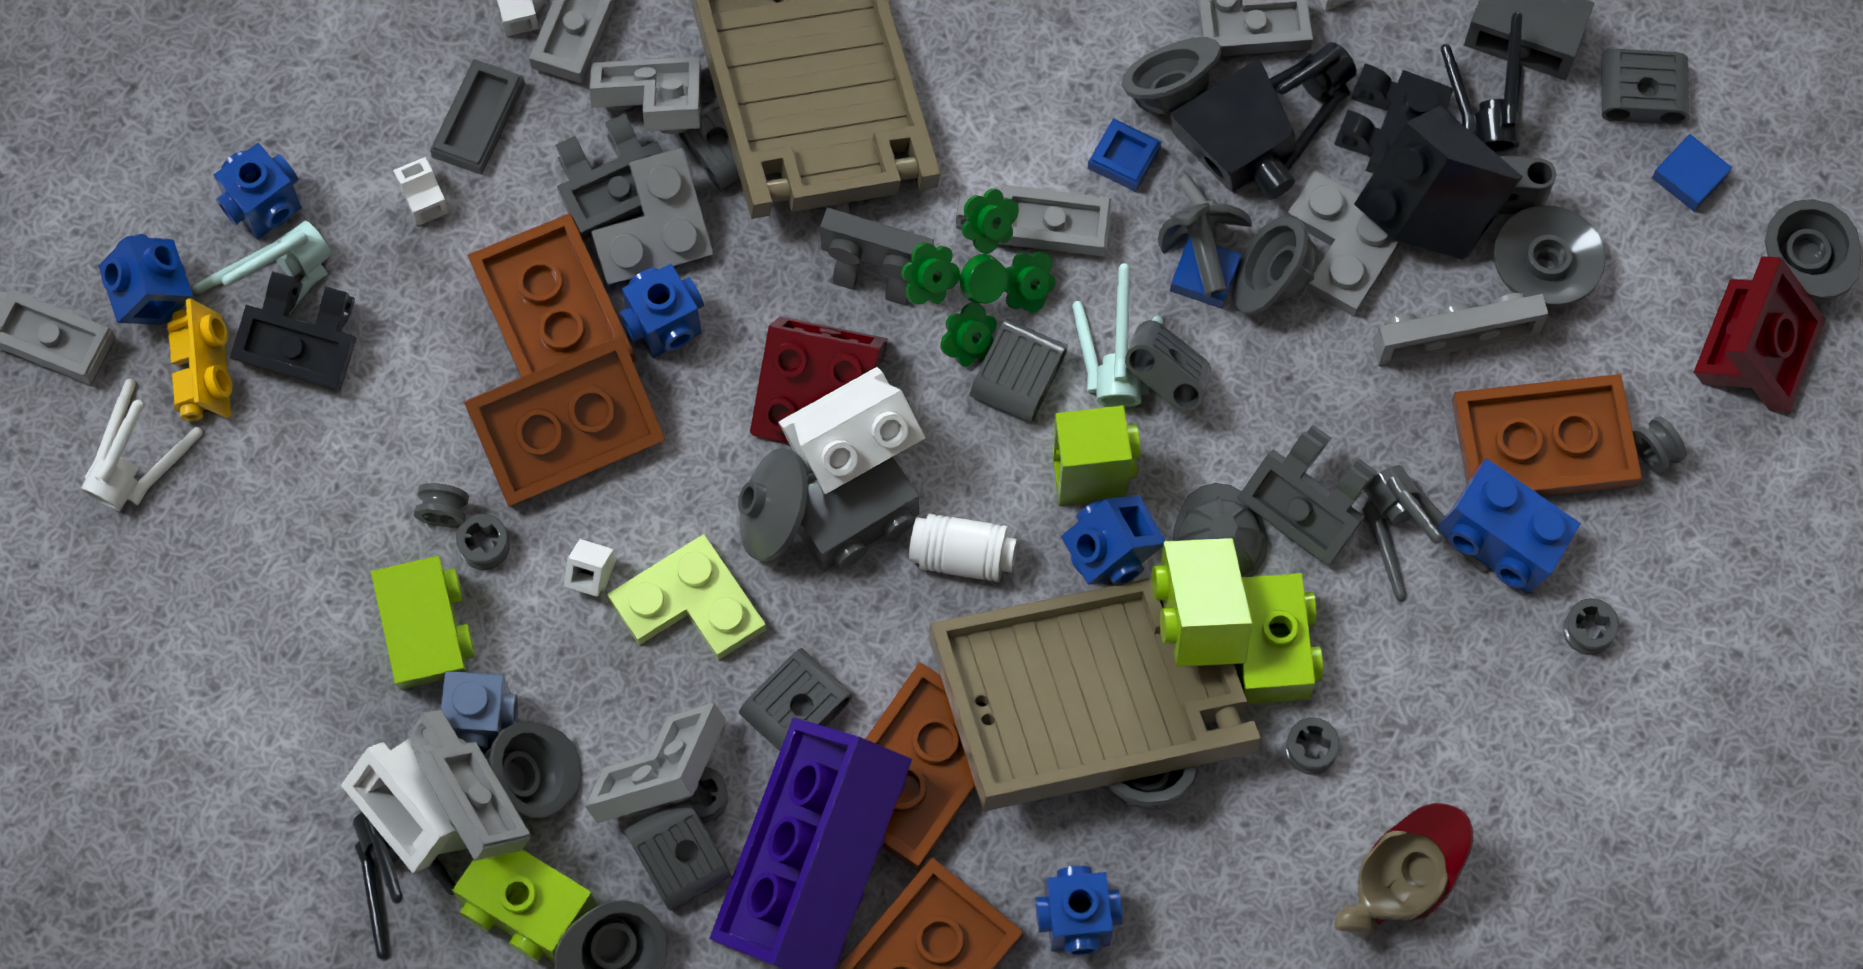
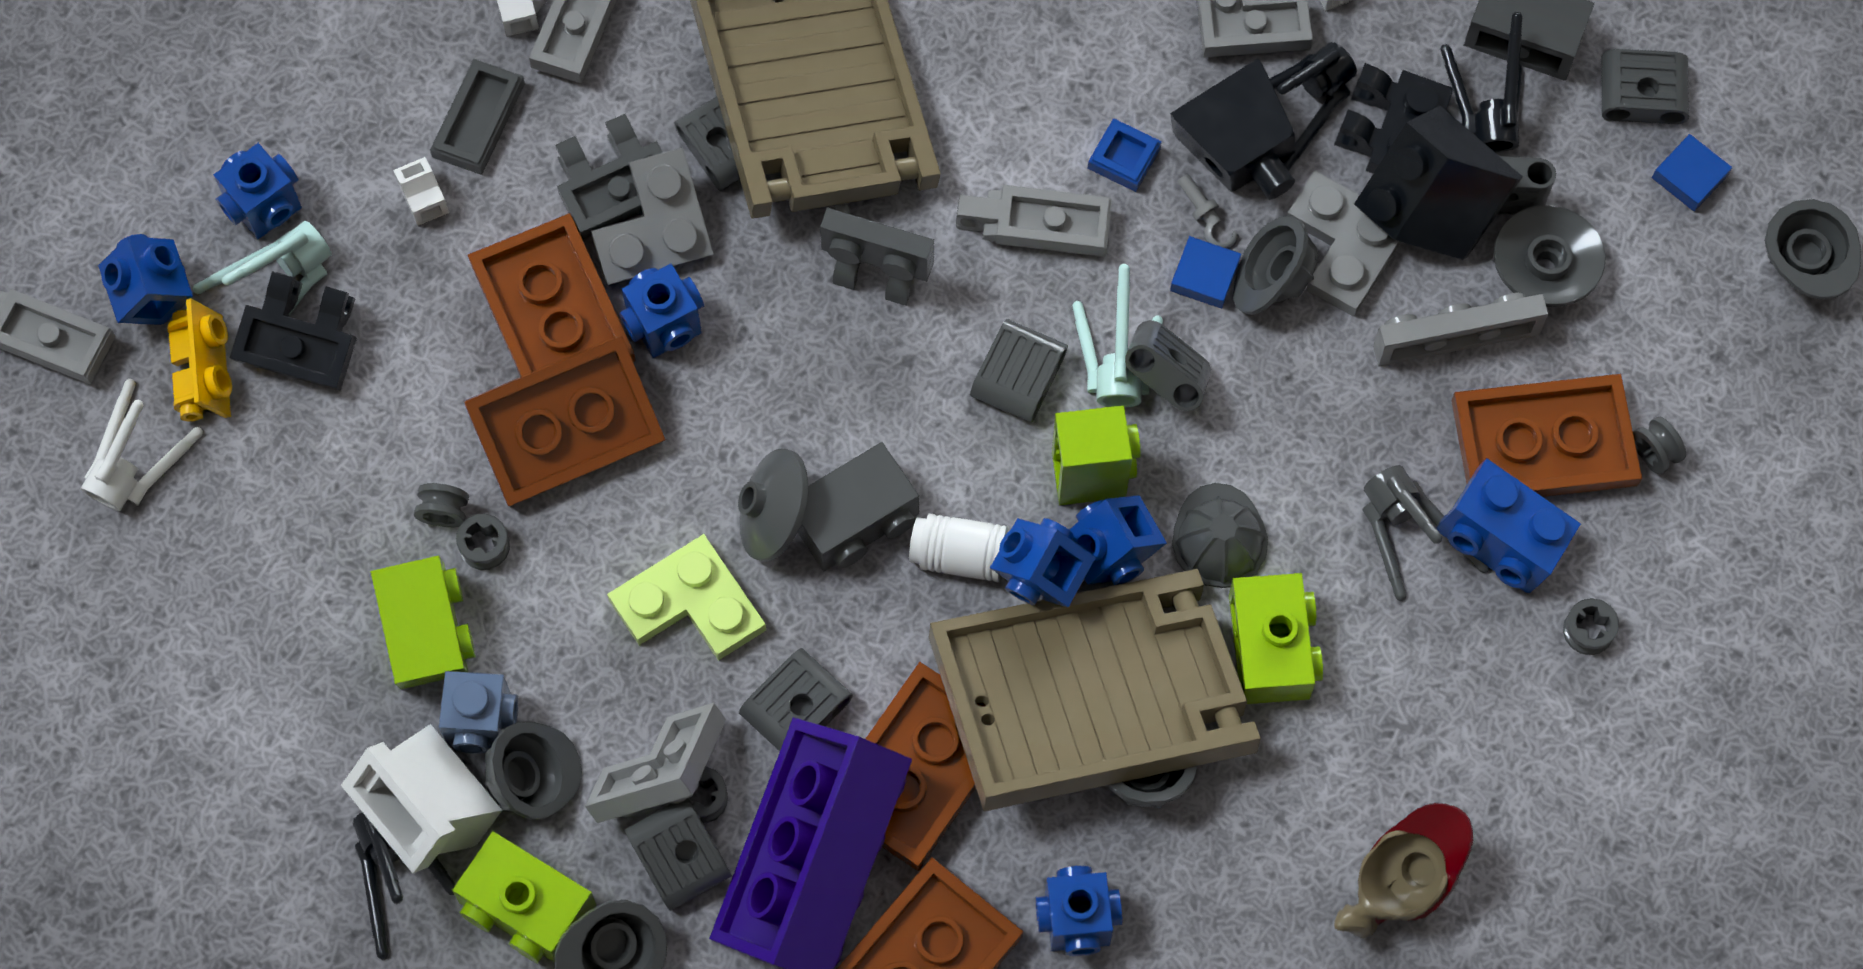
light grey hinge [408,710,531,861] -> none
white piece [563,539,616,597] -> none
light grey plate [589,57,702,134] -> none
dark red bracket [750,316,888,443] -> none
white hips [778,367,925,494] -> none
green plant [901,188,1056,367] -> none
dark grey piece [1122,37,1222,116] -> none
brick [1151,538,1252,667] -> none
dark grey plant [1158,203,1252,297] -> none
dark grey plate [1237,425,1377,566] -> none
dark grey bush [1285,717,1340,775] -> none
dark red bracket [1693,256,1826,413] -> none
none -> blue brick [990,518,1096,608]

